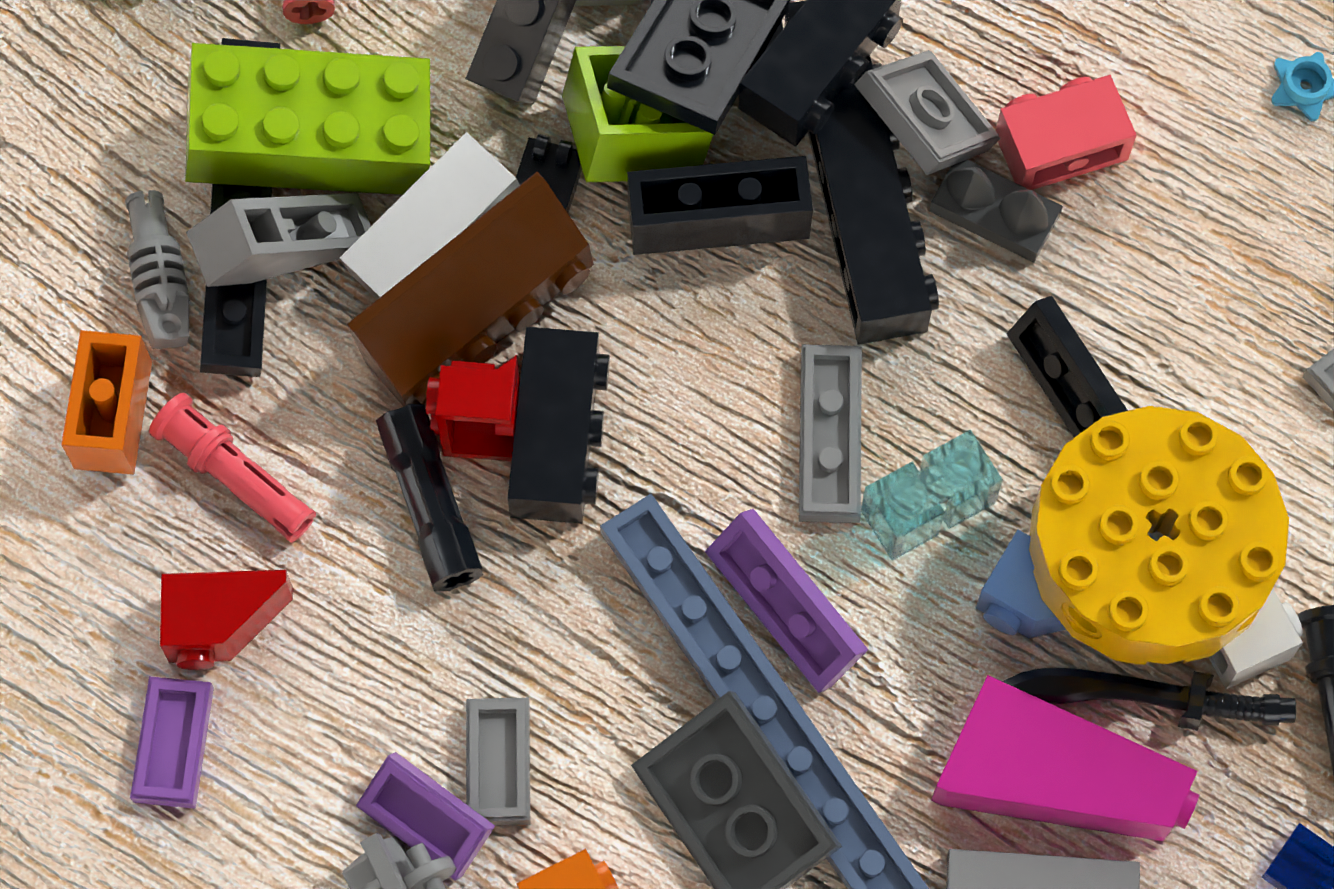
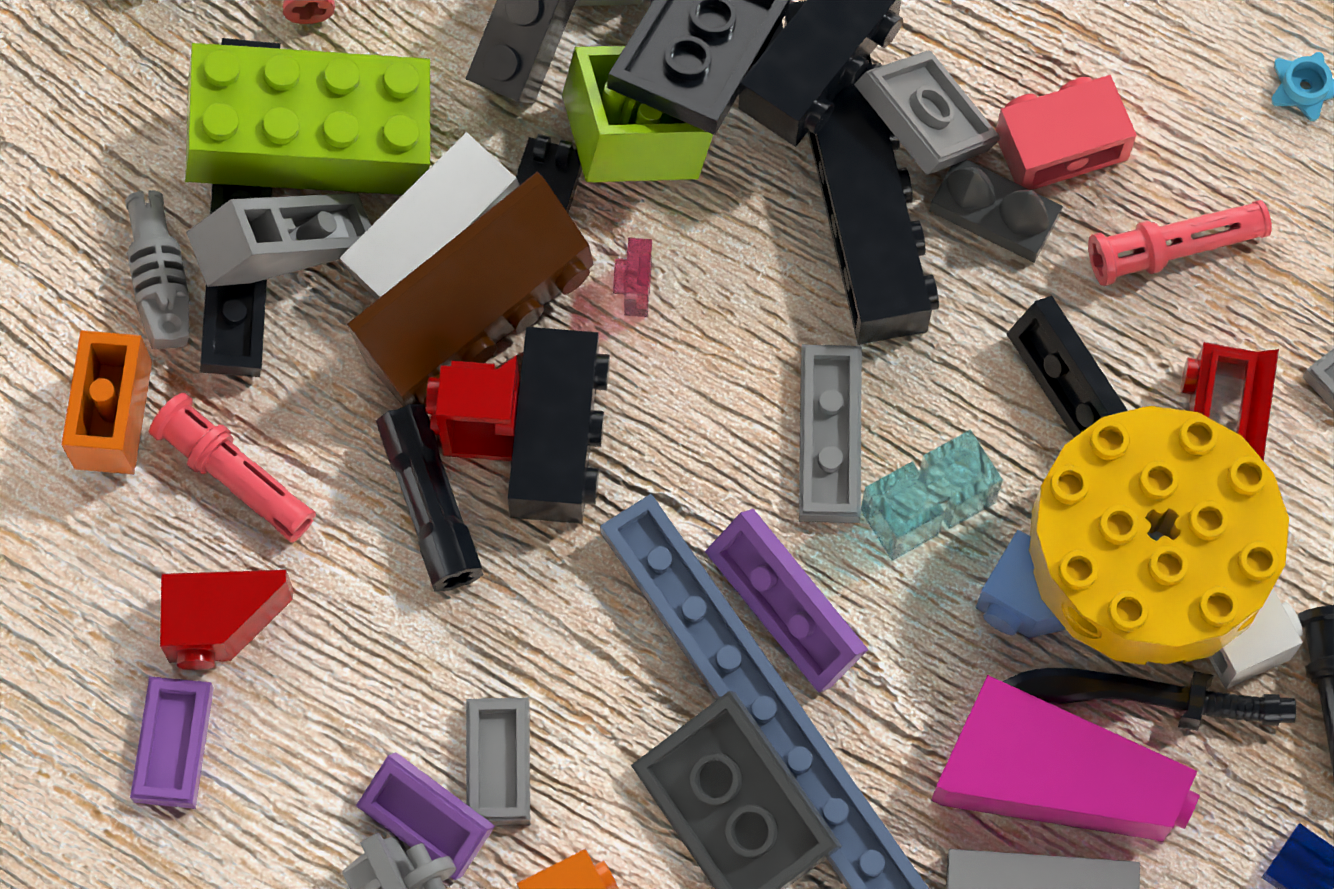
black brick [627,156,813,255] -> none
none -> clear pink plate [613,238,652,317]
none -> coral pin [1088,200,1272,286]
none -> red window [1181,342,1279,461]

